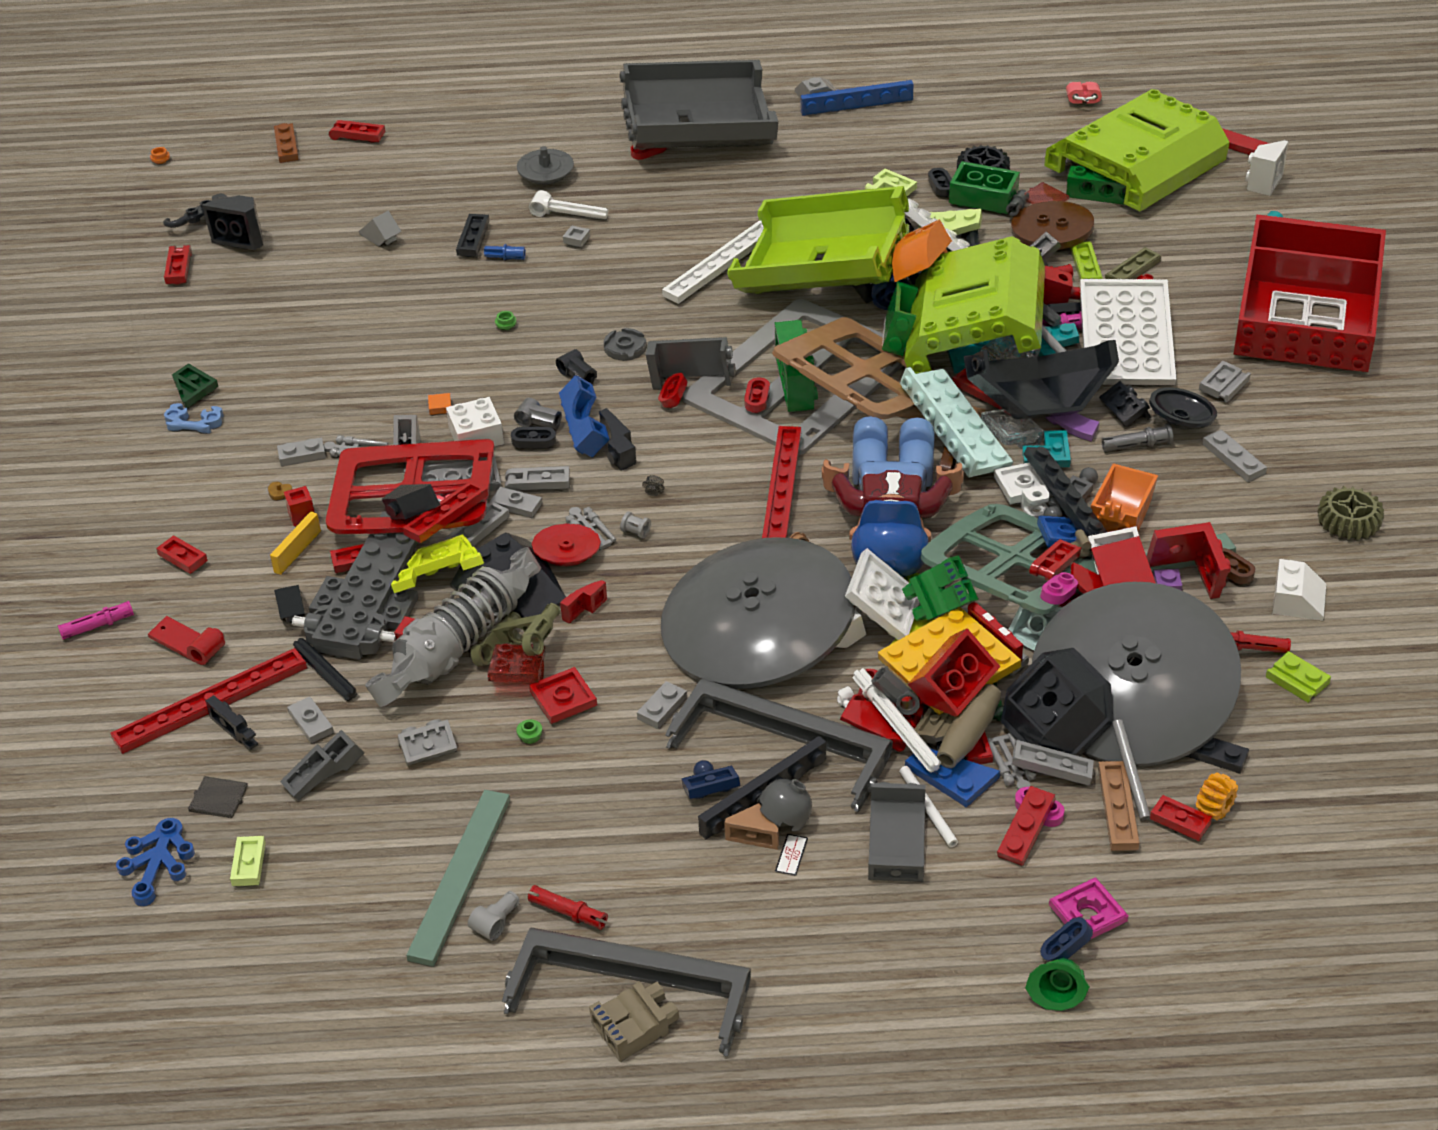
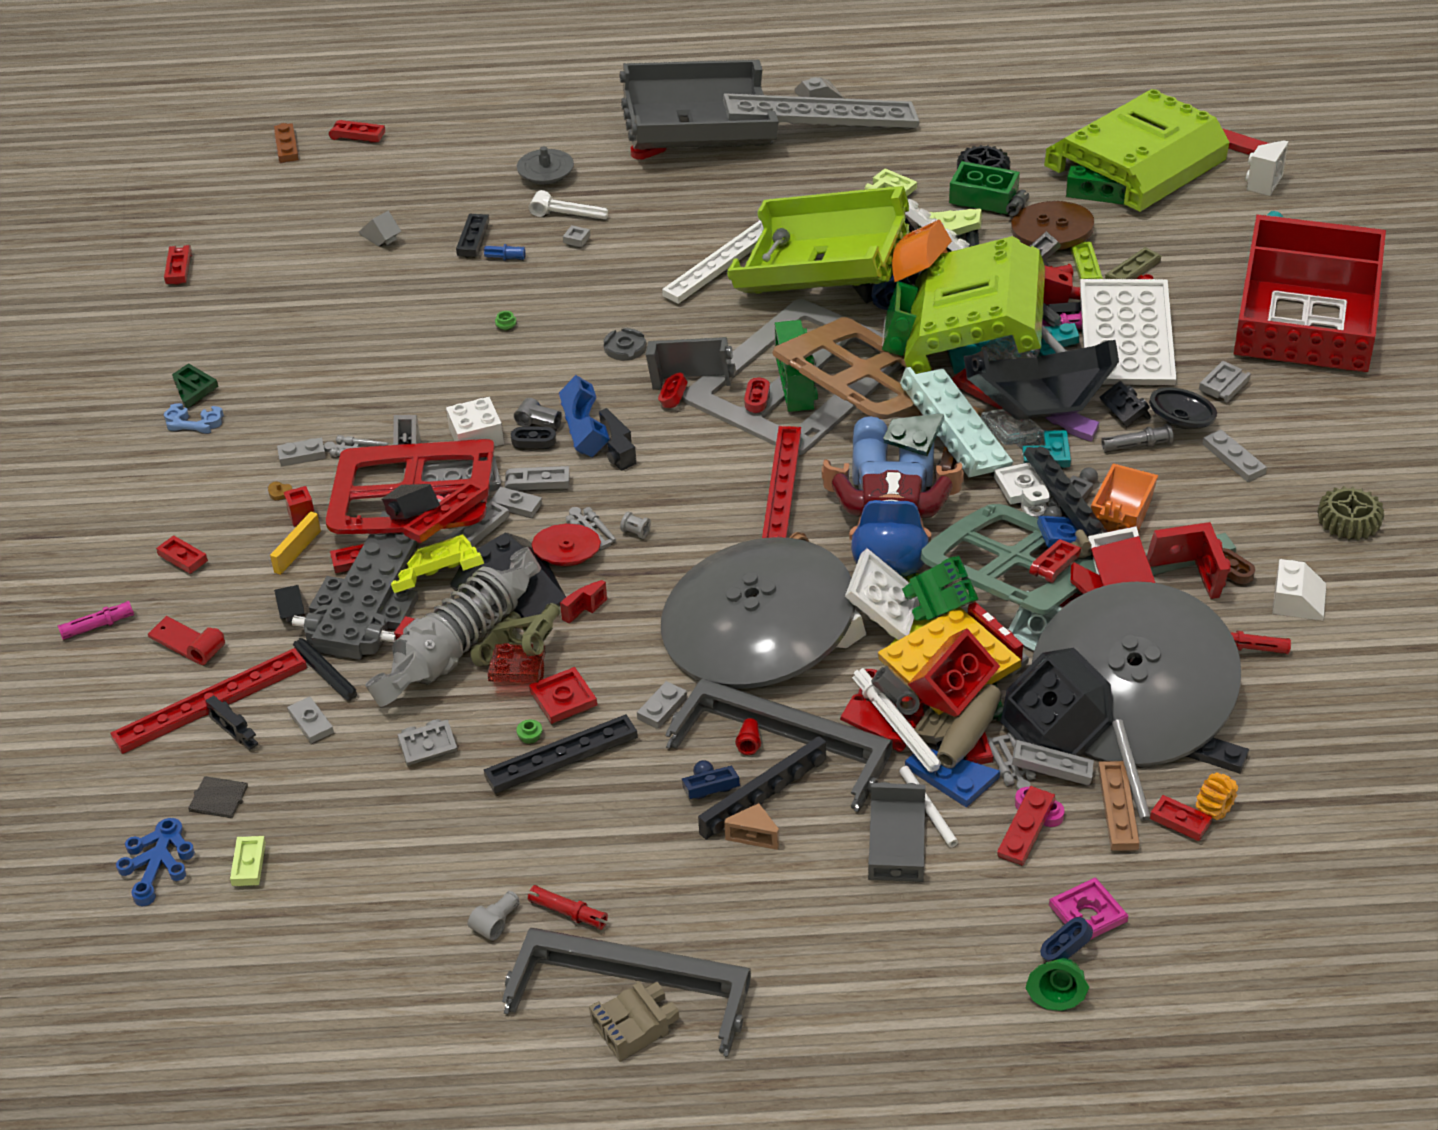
orange plate [150,147,170,164] -> none
black slope [163,194,263,250] -> none
dark grey slope [280,730,365,801] -> none
sand green tile [406,789,510,967] -> none
orange tile [428,393,451,415] -> none
black piece [555,349,597,384] -> none
clear smoke plate [642,475,665,496] -> none
dark grey cylinder [757,779,812,831] -> none
white sticker [775,834,808,875] -> none
blue plate [800,80,914,116] -> none
white hand [837,686,854,708] -> none
black plate [928,168,952,198] -> none
clear red piece [1025,182,1069,204] -> none
dark pink plate [1040,572,1078,605] -> none
coral piece [1066,81,1102,104] -> none
medium lavender plate [1153,569,1182,591] -> none
lime plate [1266,651,1331,703] -> none
none -> black plate [484,714,638,794]
none -> light grey plate [723,94,919,129]
none -> red cone [735,718,761,755]
none -> hinge [762,228,790,262]
none -> wing [883,413,944,456]

